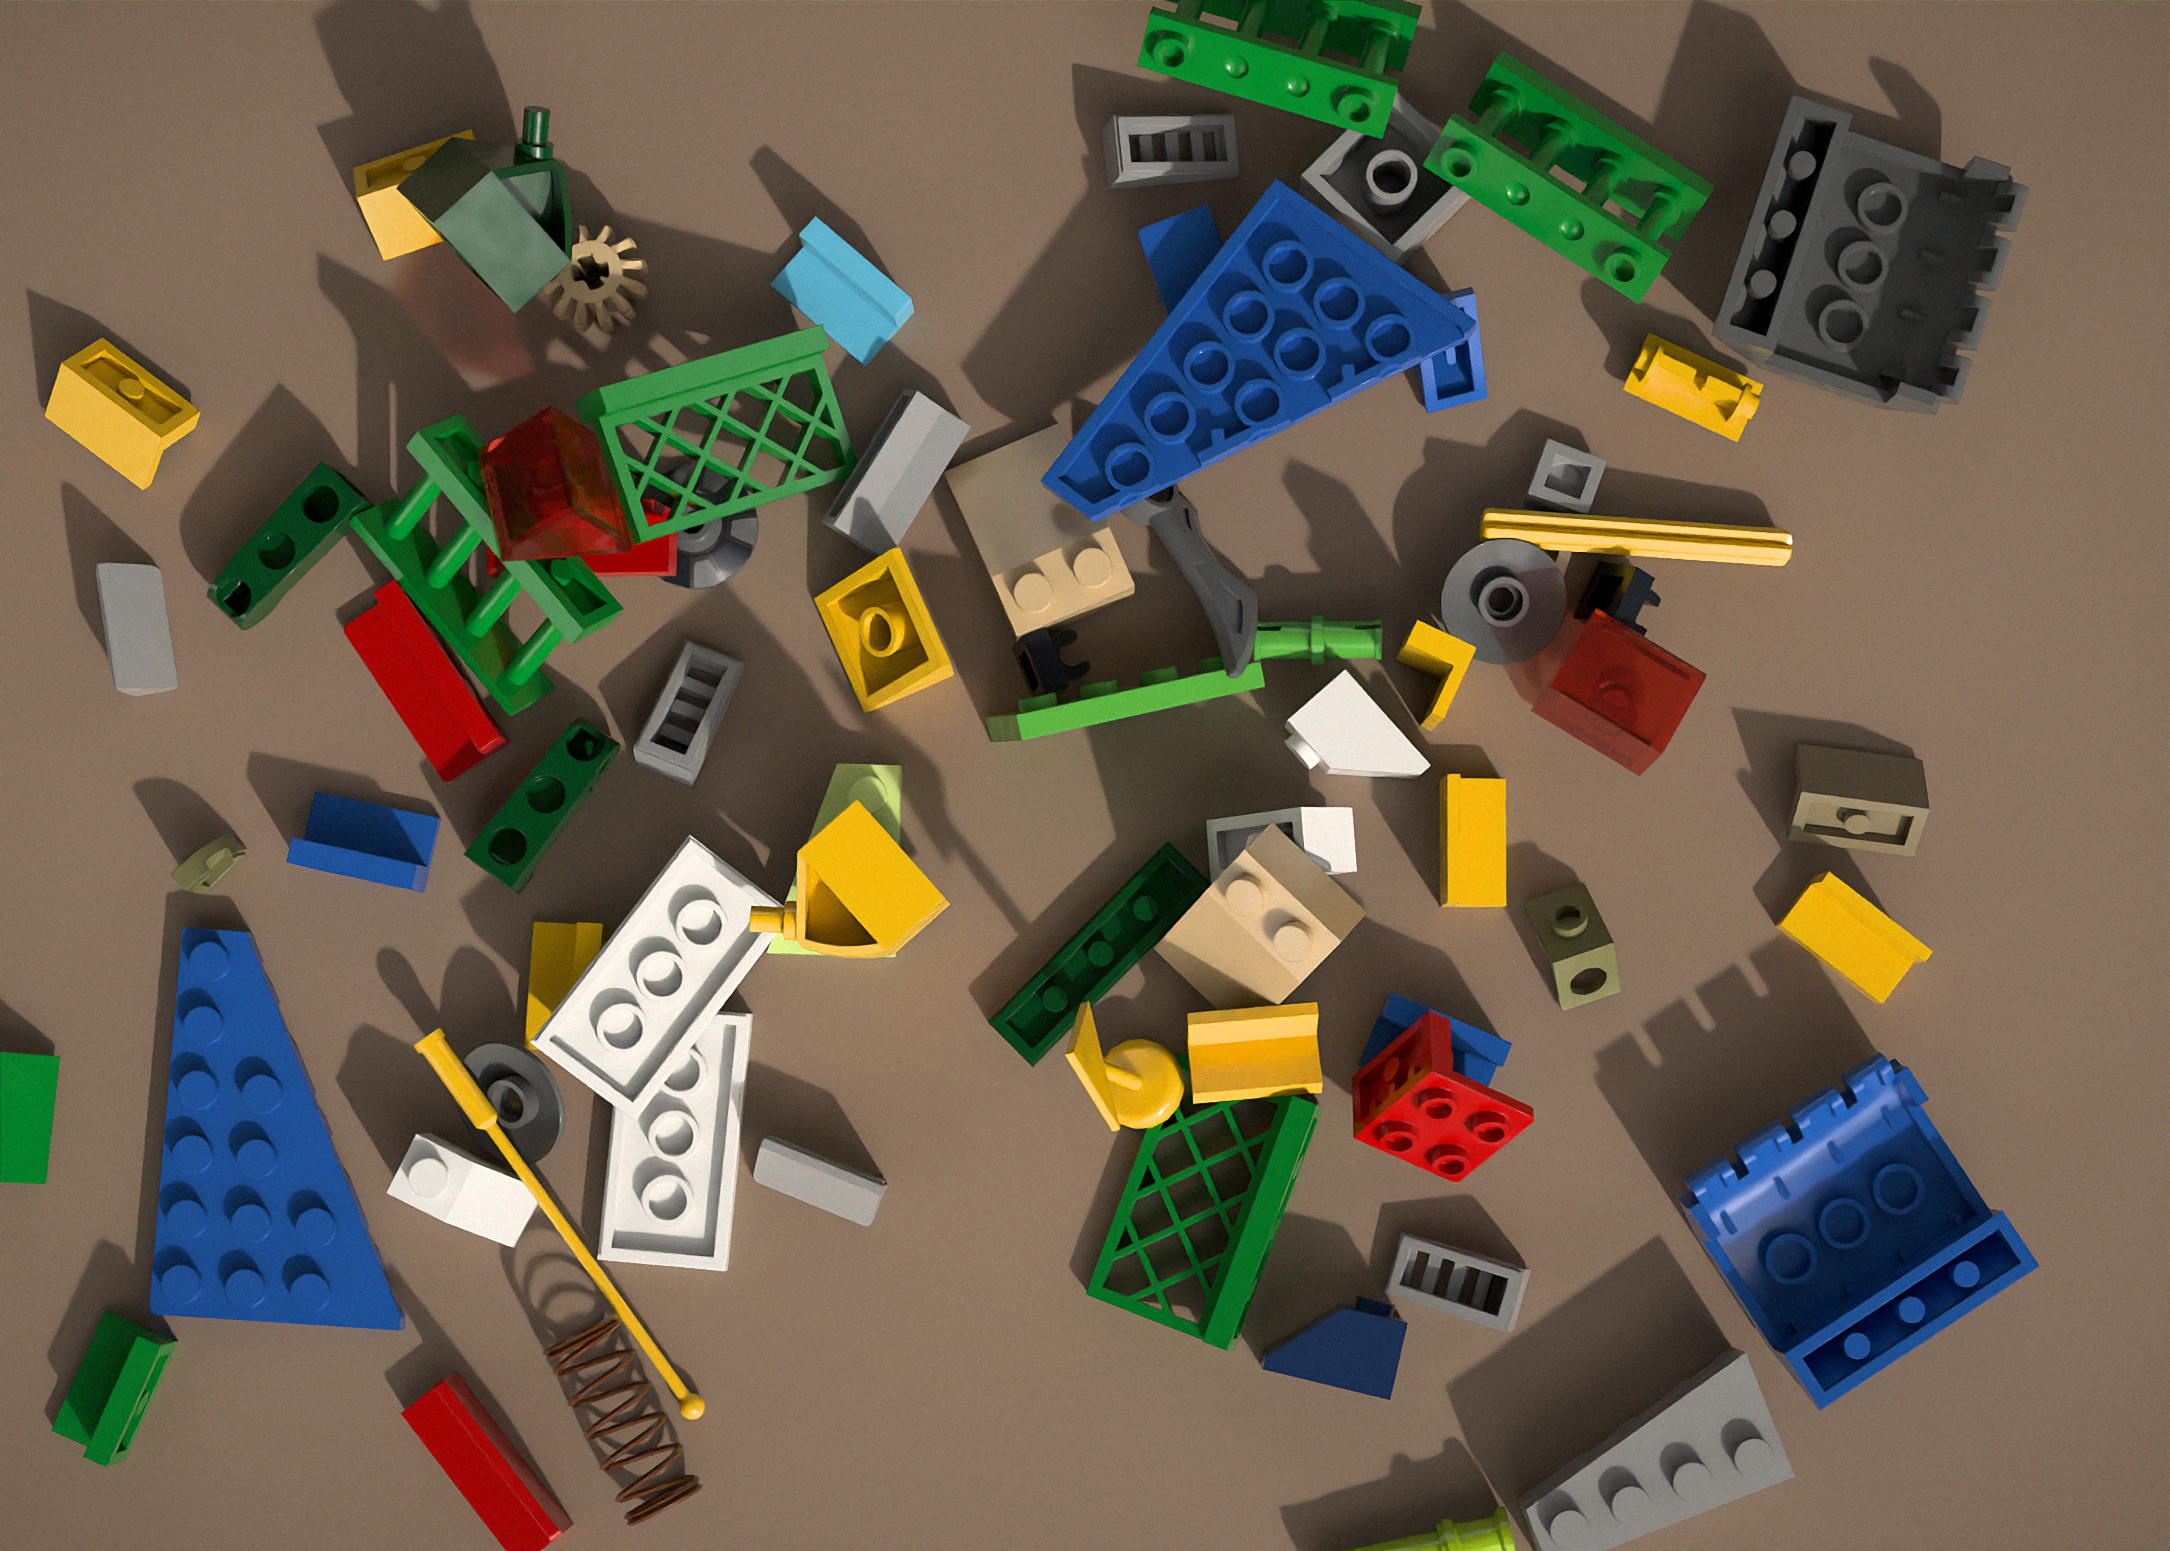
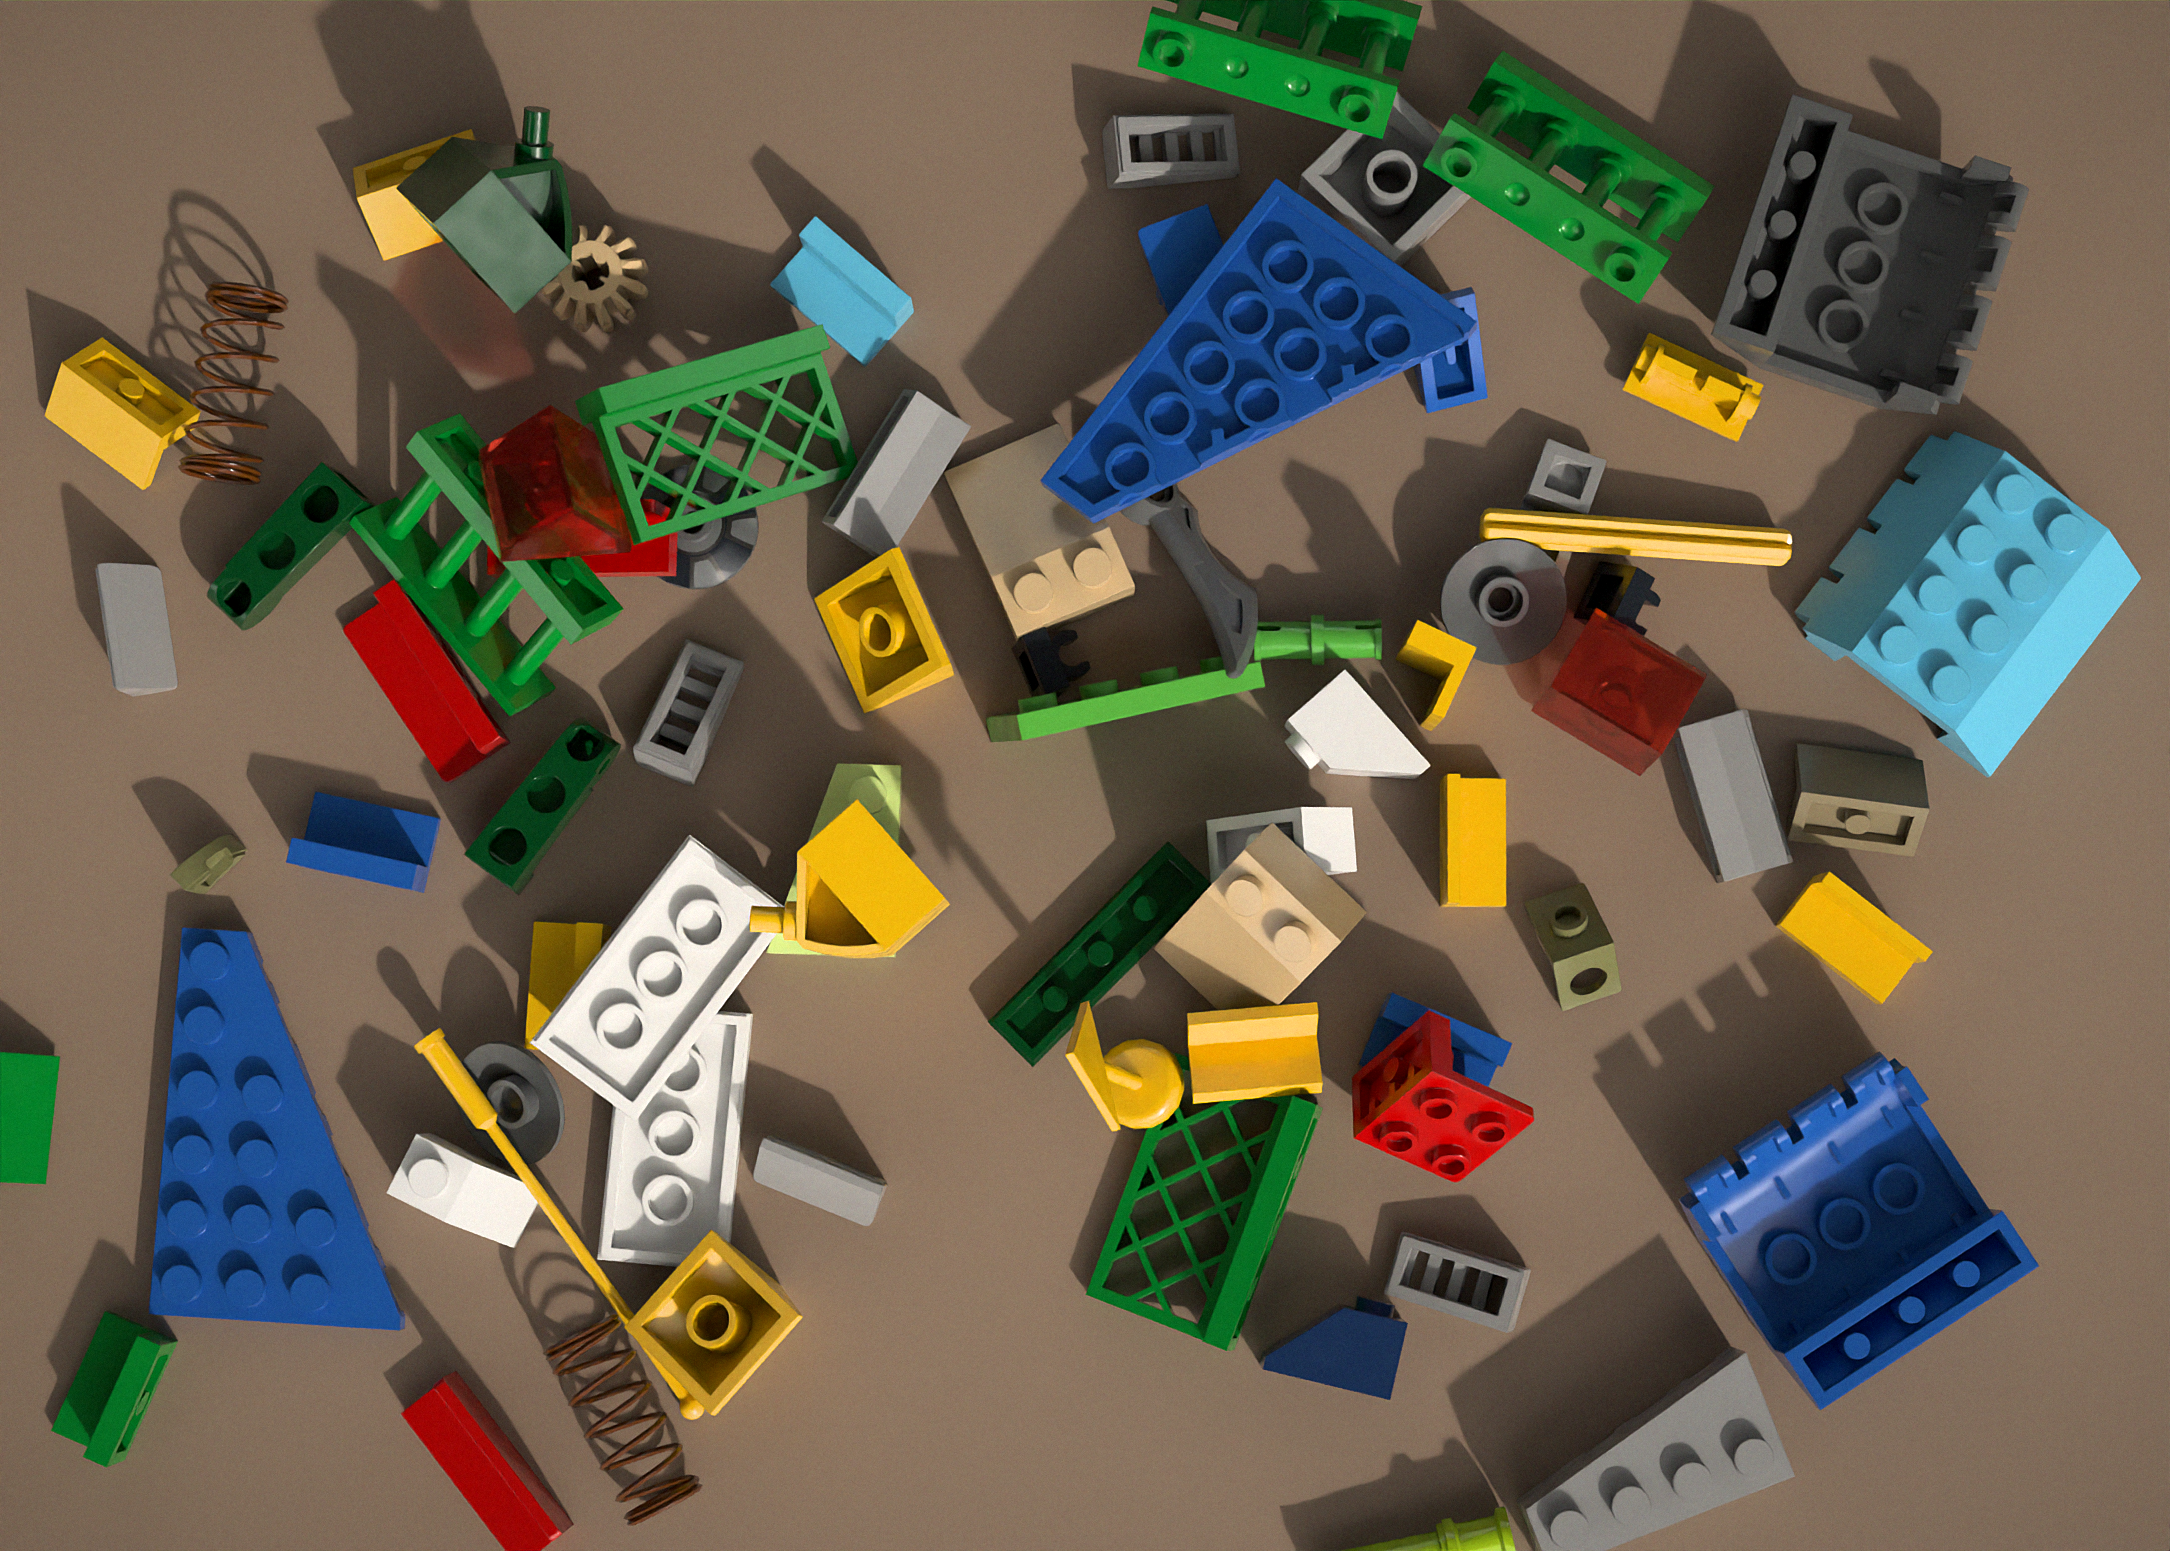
none -> reddish brown piece [178,281,289,485]
none -> yellow slope [624,1230,803,1416]
none -> light grey piece [1671,709,1793,884]
none -> medium azure slope [1794,431,2141,777]

